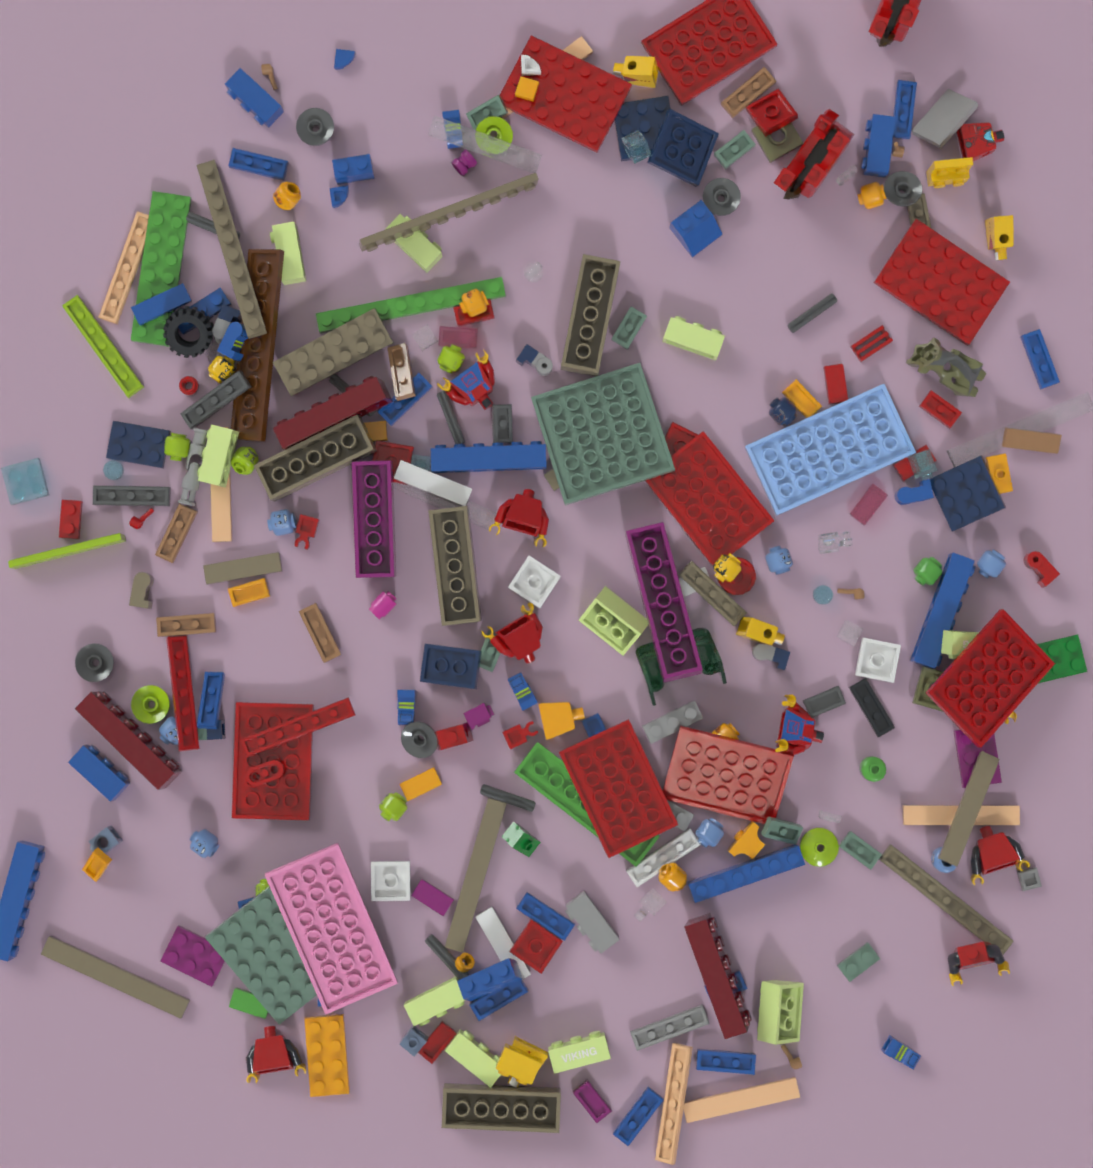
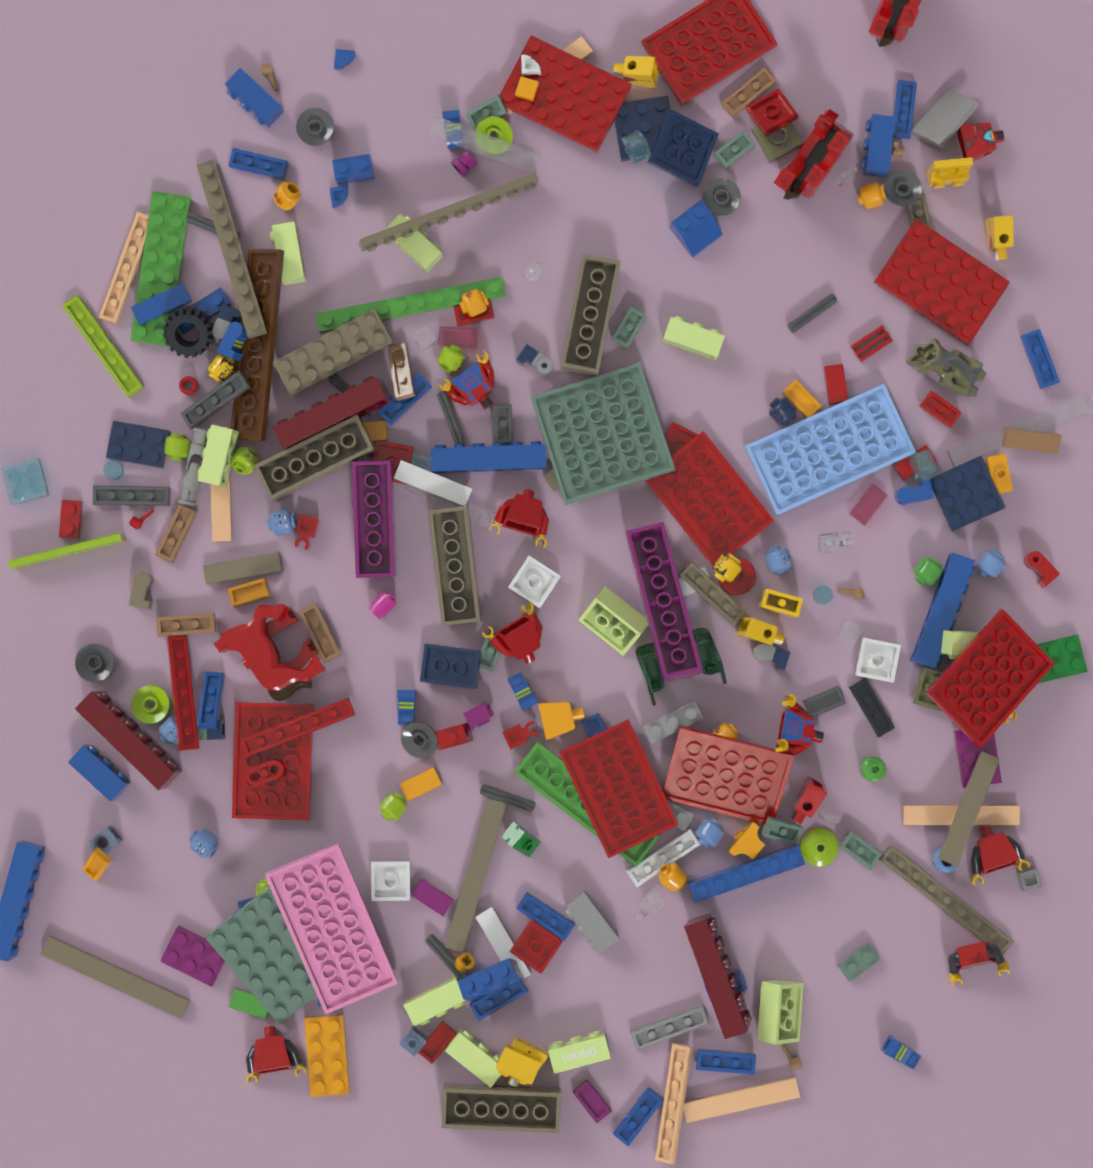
none -> red piece [214,604,327,701]
none -> yellow brick [759,588,803,618]
none -> red torso [791,776,827,824]

